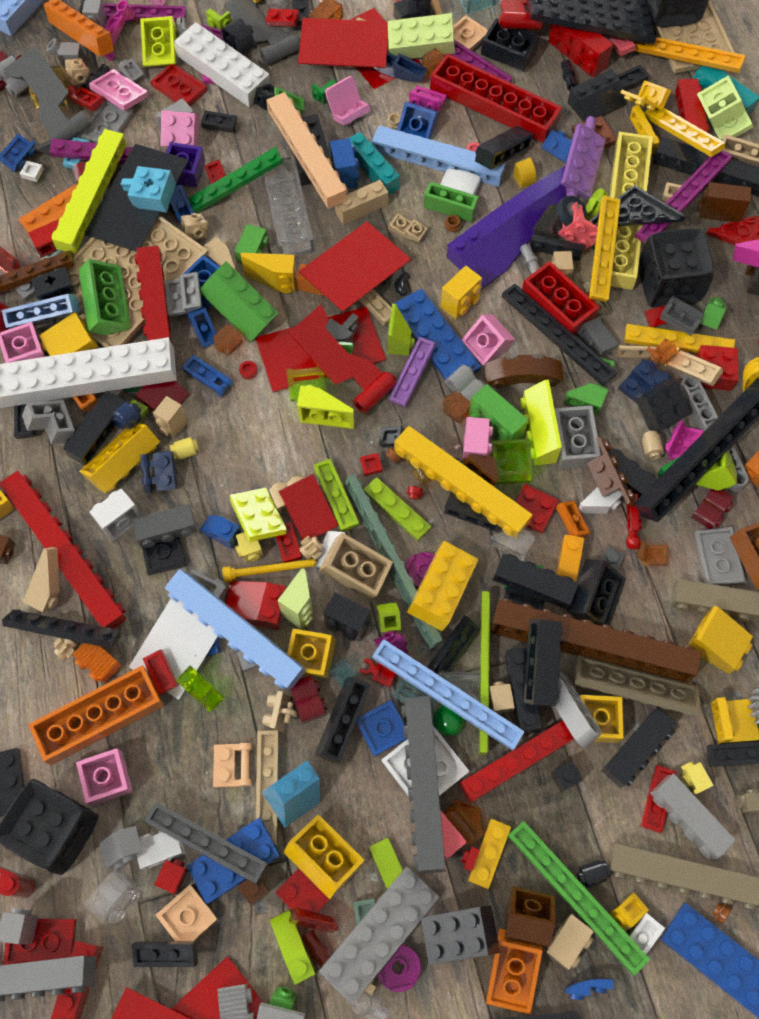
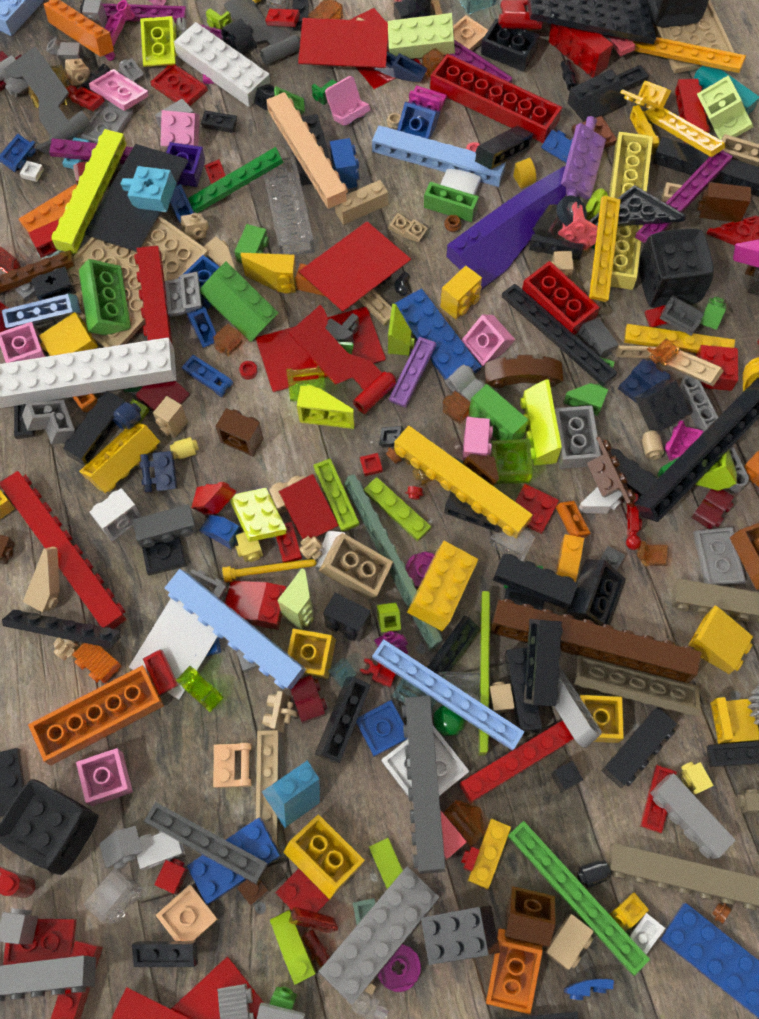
teal brick [350,132,400,196] -> none
light grey pin [520,244,540,274] -> none
none -> red slope [191,482,236,515]
none -> reddish brown brick [215,408,264,457]

